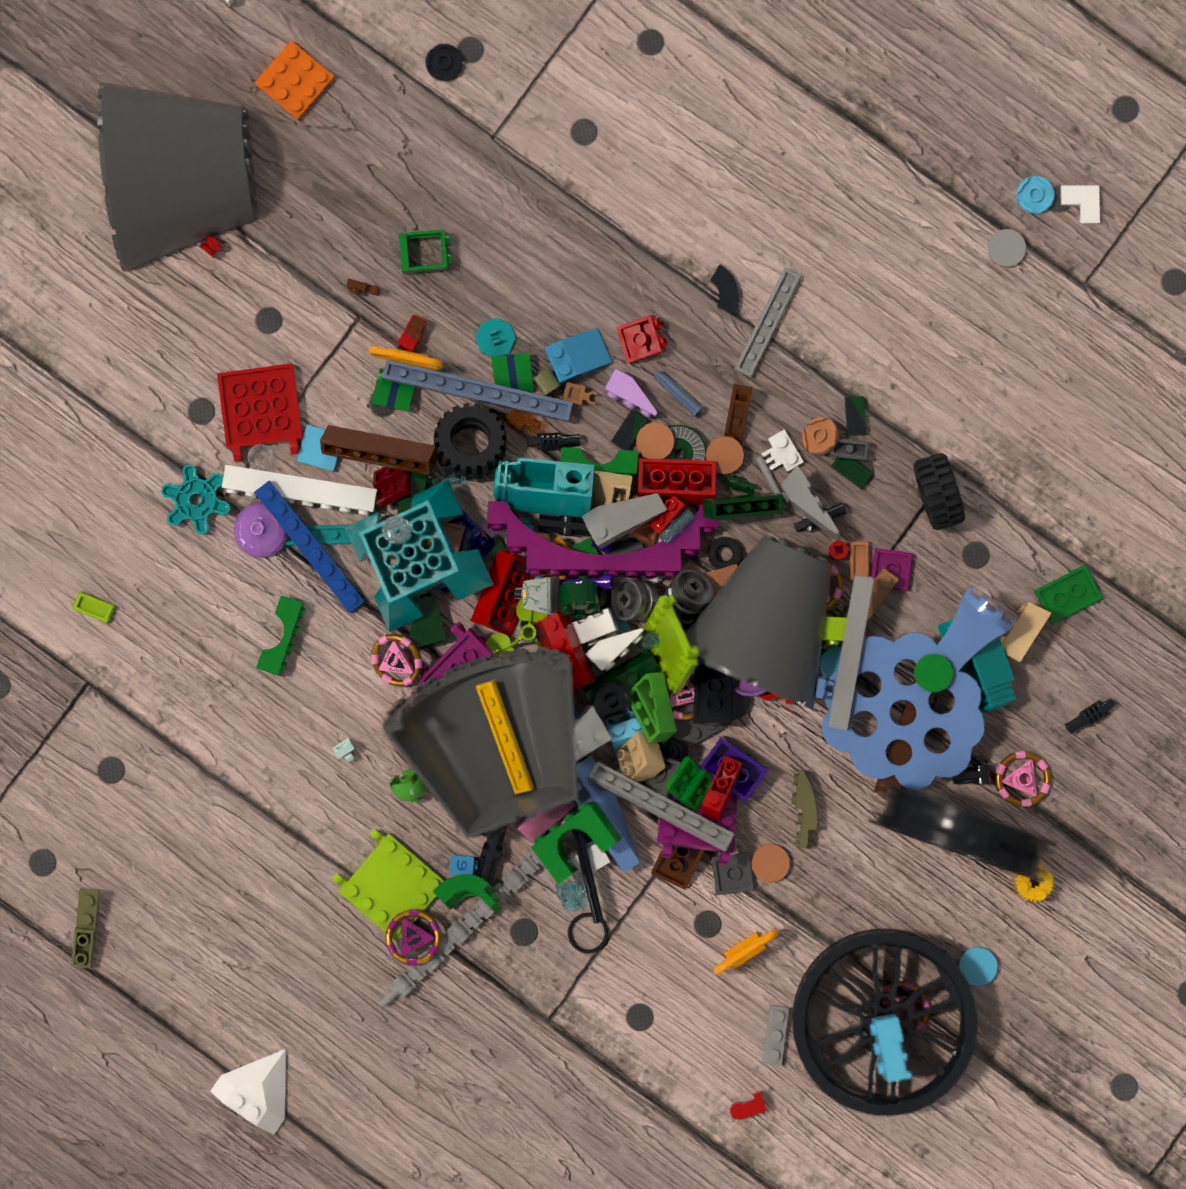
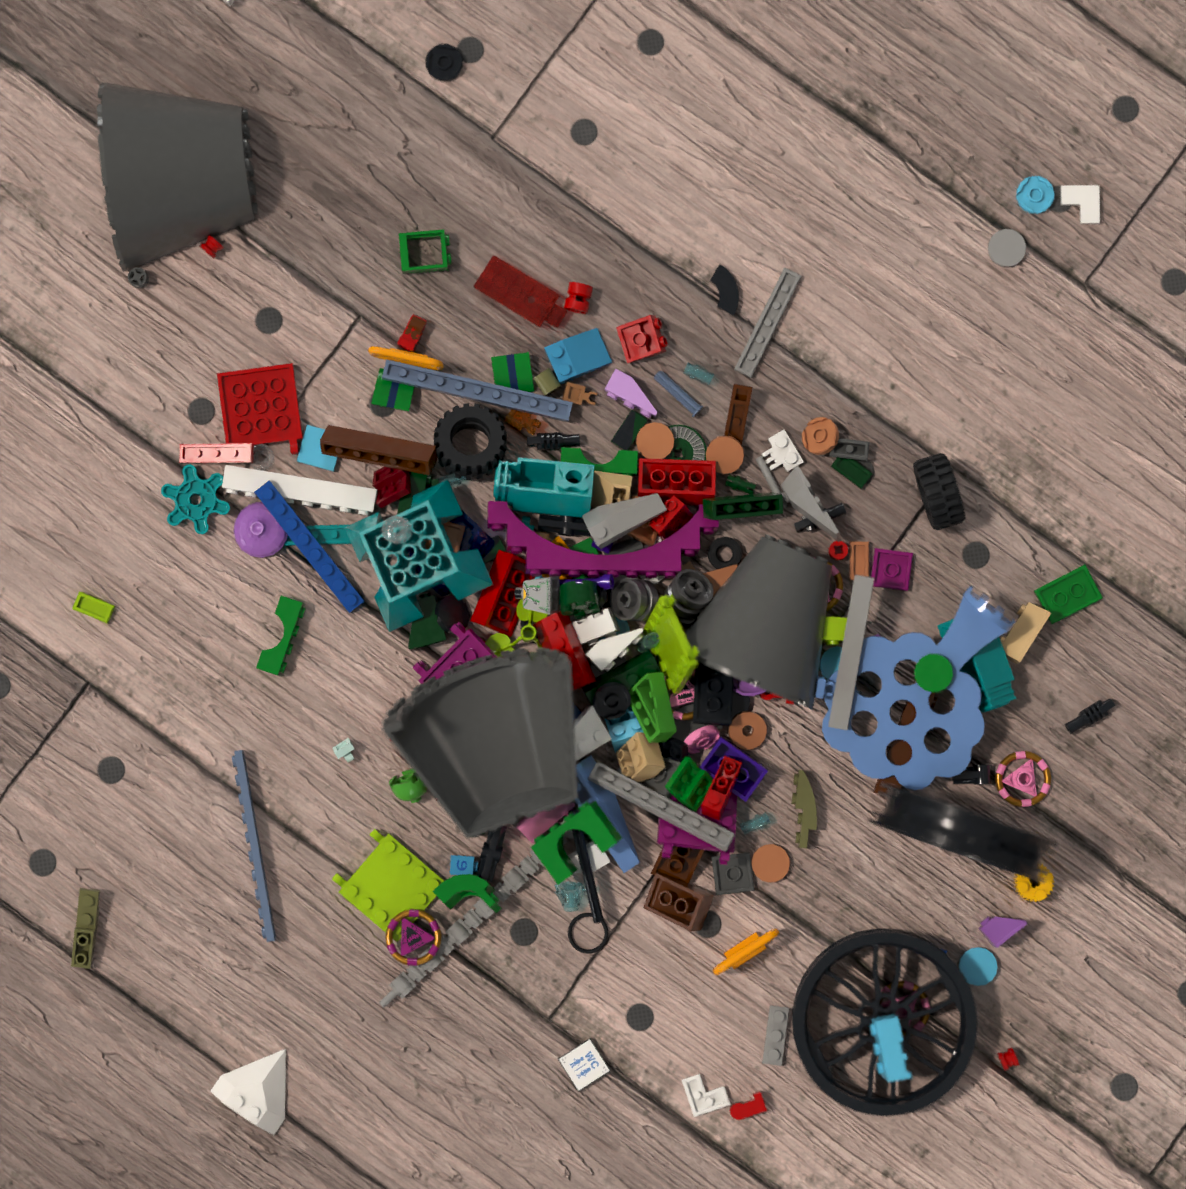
orange plate [254,40,335,120] -> none
reddish brown plate [346,278,380,296] -> none
piece [371,634,423,687] -> none
teal piece [475,318,516,357] -> none
yellow tile [476,680,534,794] -> none
clear light blue pin [659,509,695,544] -> none
black tile [844,396,866,436] -> none
medium nougat plate [867,567,899,621] -> none
none -> dark grey wheel [128,267,149,289]
none -> tile [179,443,254,463]
none -> sand blue plate [232,750,276,942]
none -> black tile [435,595,470,634]
none -> clear red hinge [473,255,568,328]
none -> white tile [558,1038,611,1092]
none -> red wheel [564,282,593,314]
none -> reddish brown slope [643,873,714,932]
none -> white tile [682,1074,731,1117]
none -> clear light blue pin [683,362,714,385]
none -> bright pink tile [684,725,720,754]
none -> nougat tile [728,711,767,750]
none -> clear light blue pin [739,812,771,835]
none -> medium lavender slope [978,916,1027,948]
none -> red wheel [997,1047,1019,1071]

